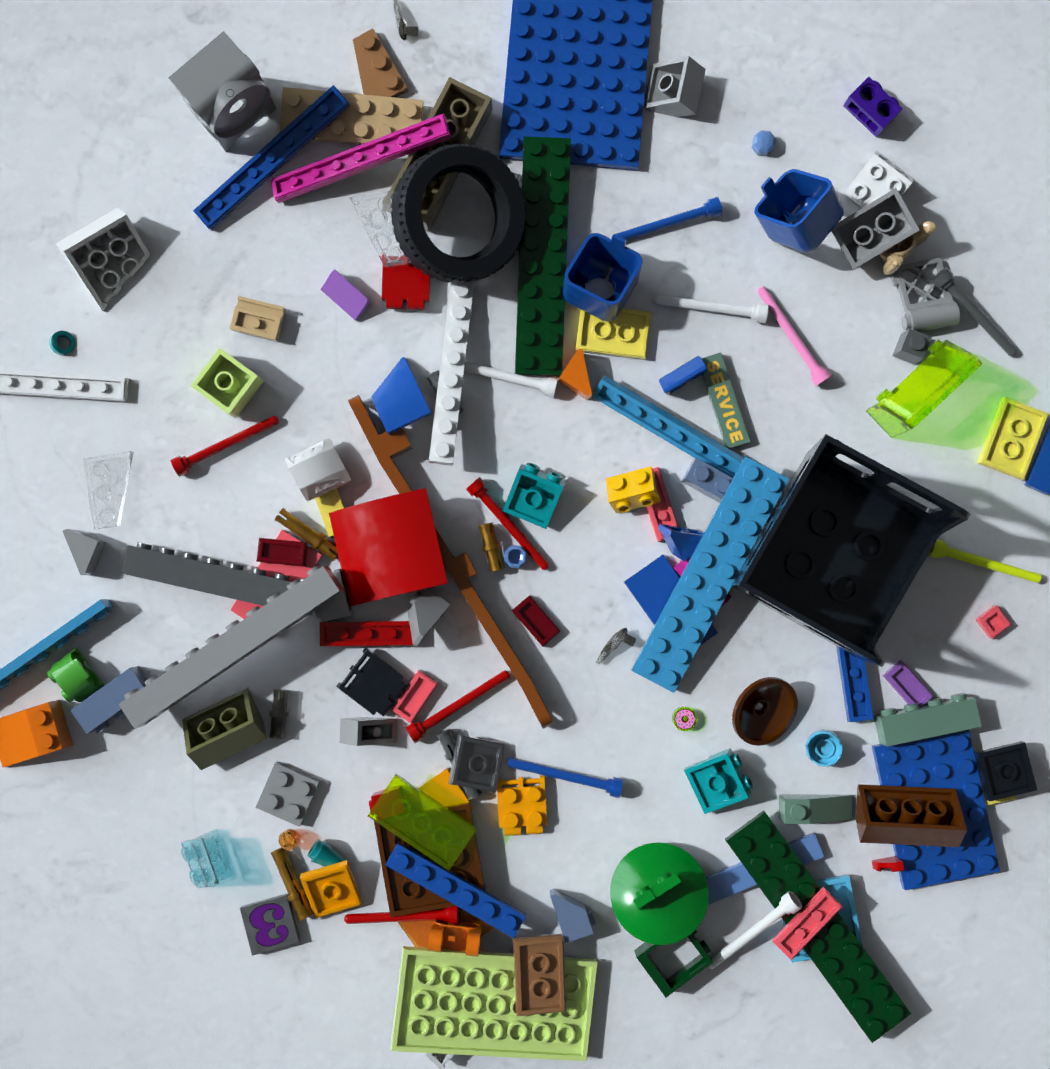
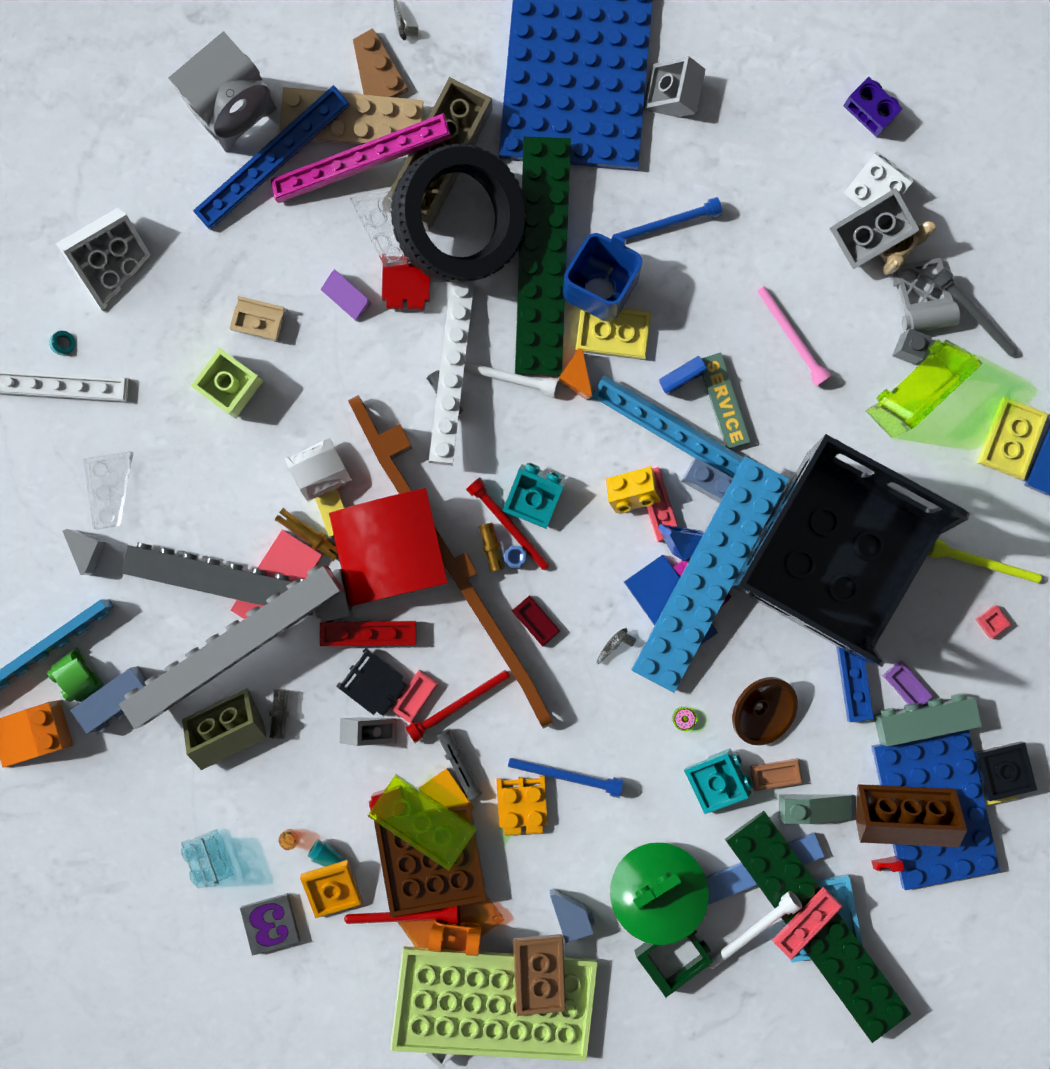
red piece [170,416,279,477] -> none
light grey plate [255,762,320,827] -> none
dark red tile [256,538,308,567] -> none
pearl gold pin [270,846,314,921] -> none
blue slope [371,357,432,435] -> none
blue plate [385,841,526,938] -> none
light grey slope [408,588,450,647] -> none
flat silver tile [448,735,505,793] -> none
white piece [654,295,768,323] -> none
medium blue tile [752,130,776,156] -> none
blue piece [754,169,844,253] -> none
medium azure hair [805,729,843,767] -> none
none -> nougat tile [750,758,803,791]

